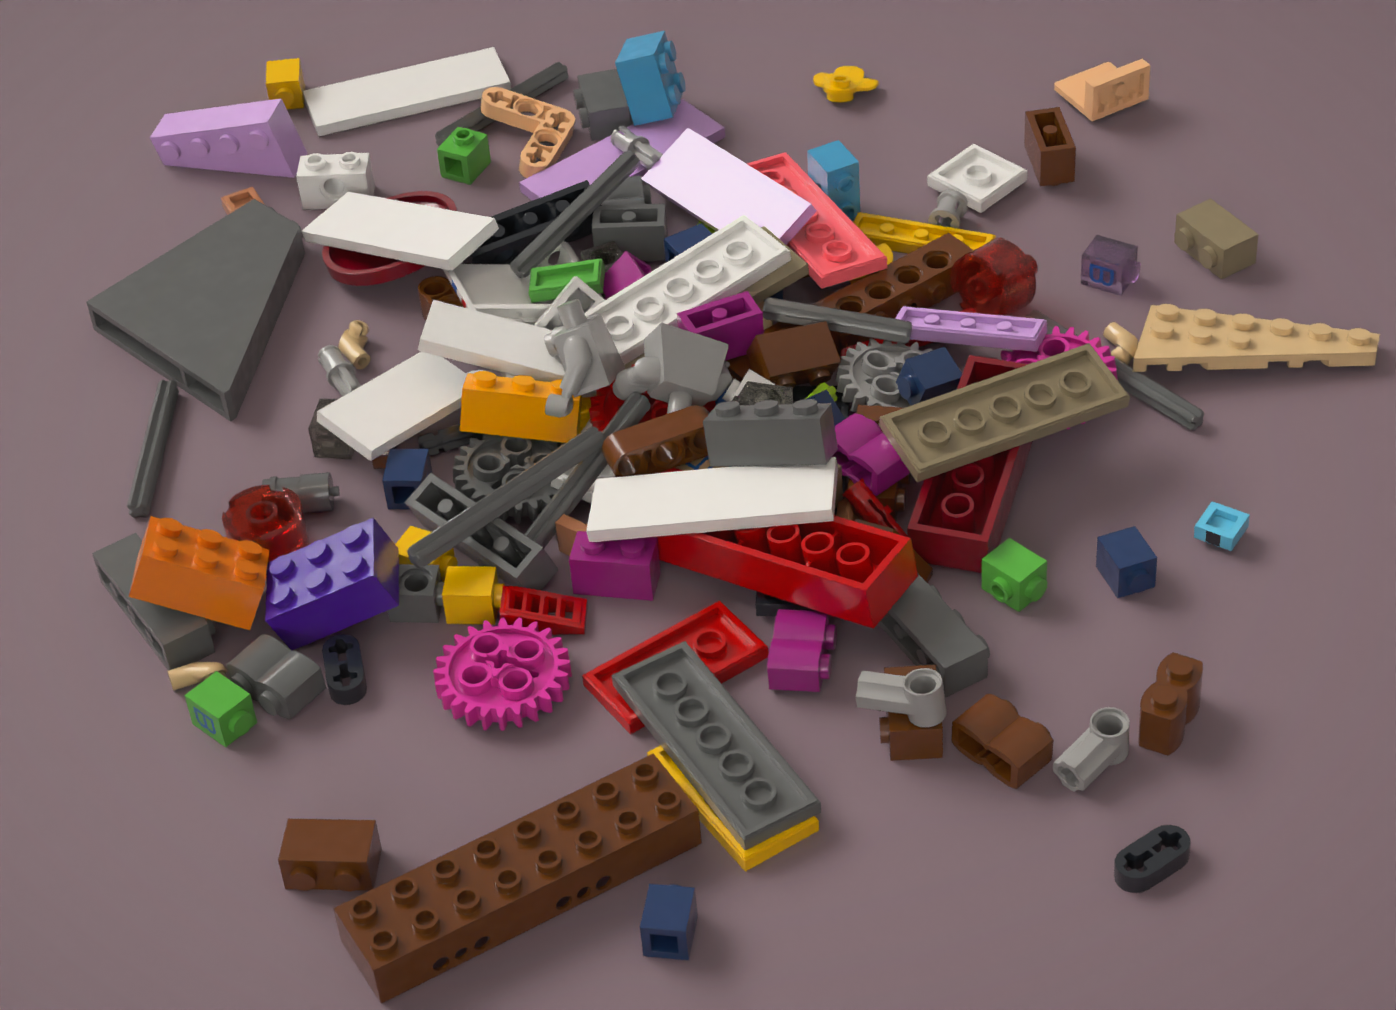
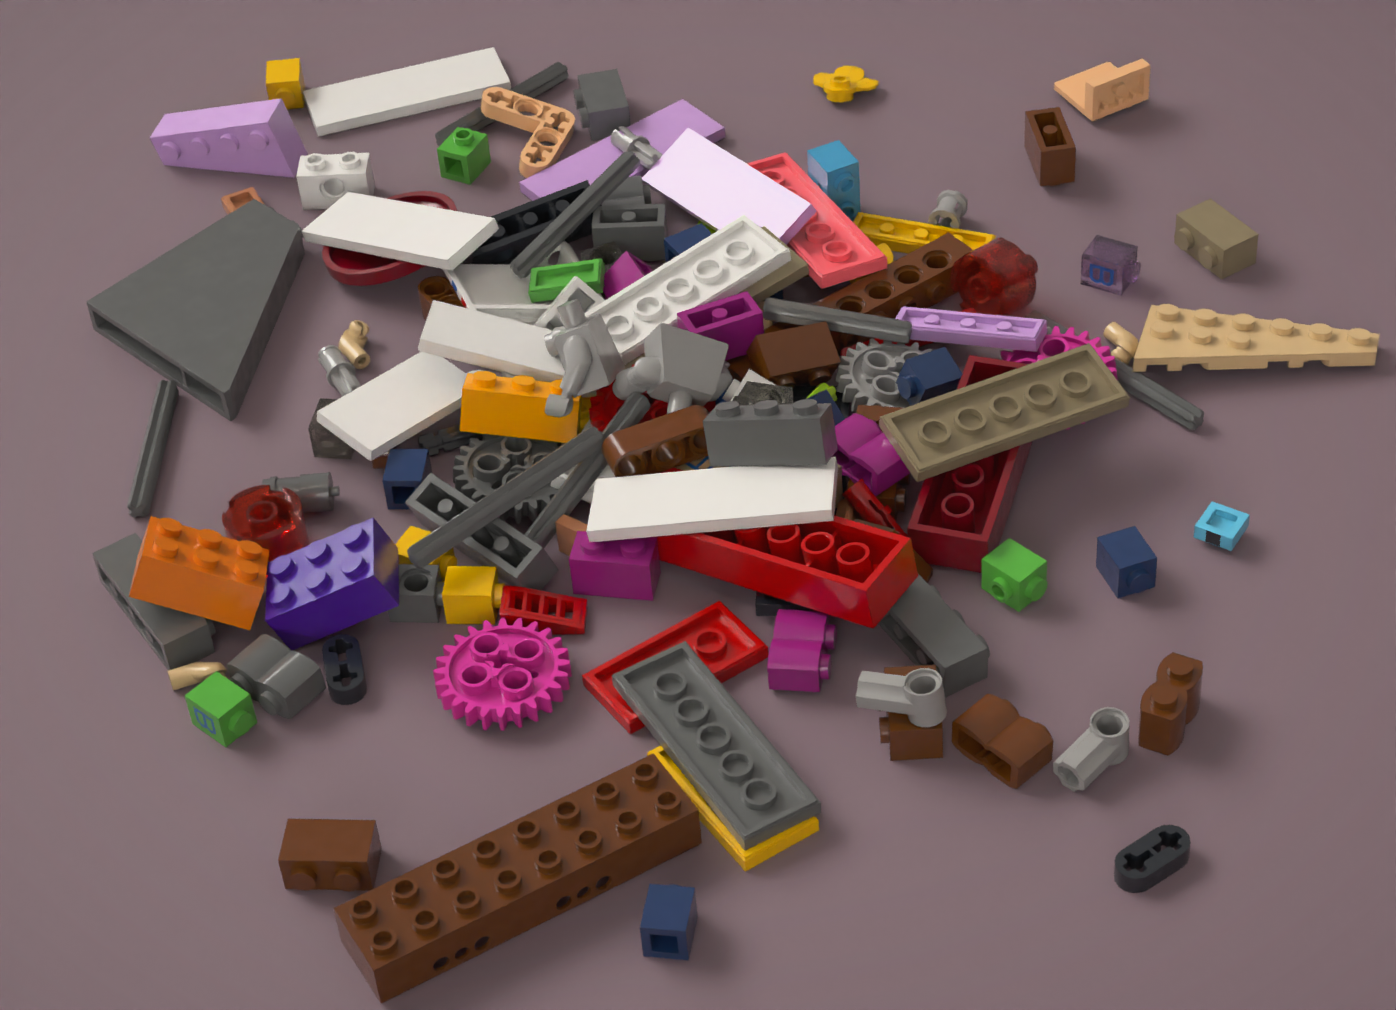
dark azure brick [615,31,686,126] -> none
white plate [927,144,1027,213] -> none

